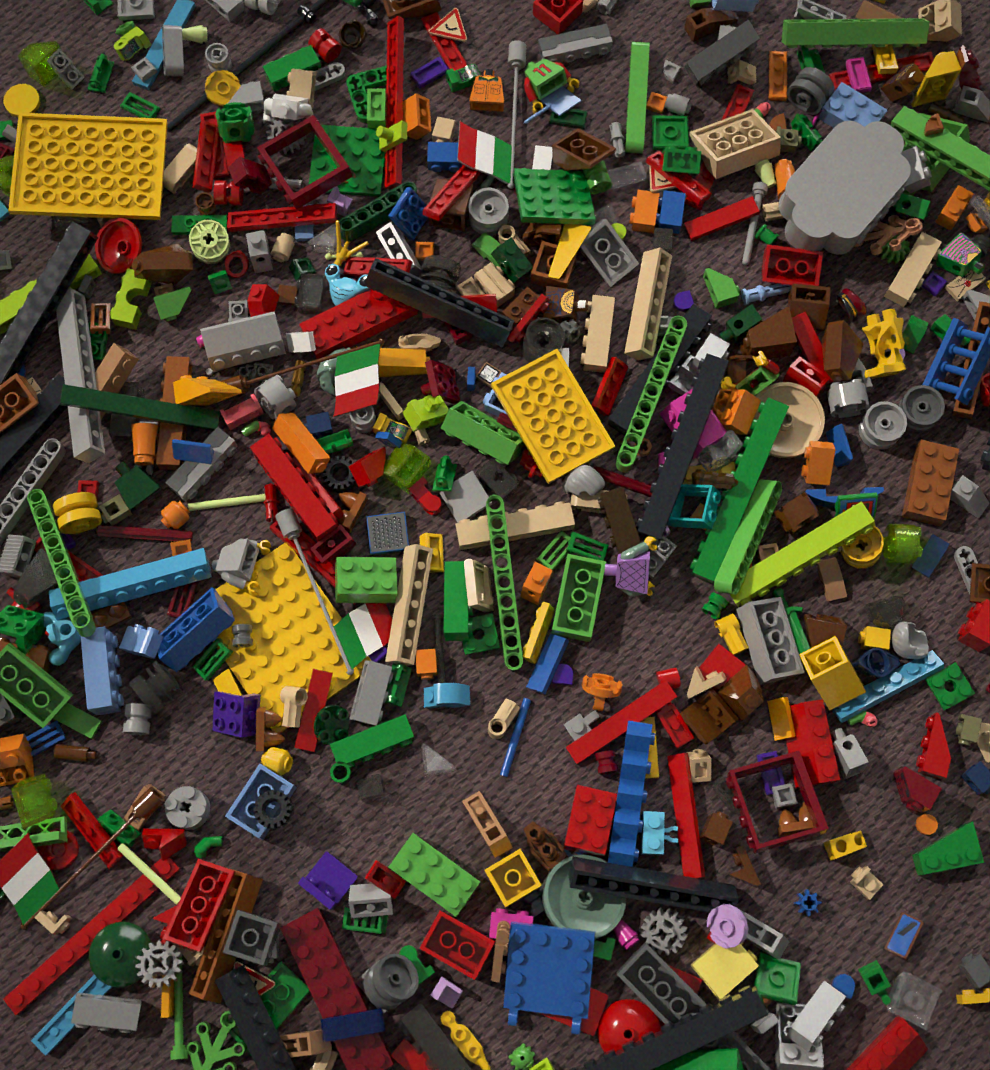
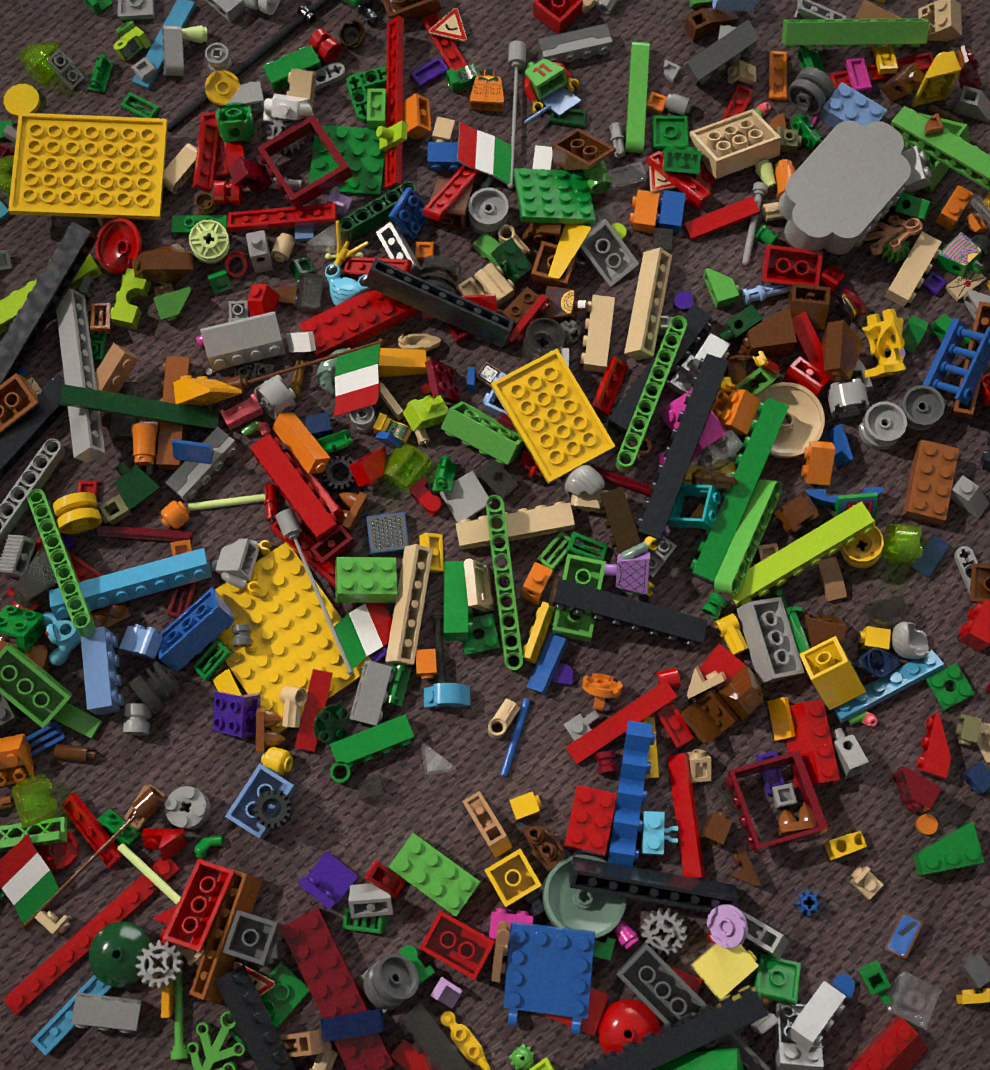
none -> yellow brick [509,791,542,821]
none -> black brick [548,578,708,647]
none -> red slope [819,264,847,296]

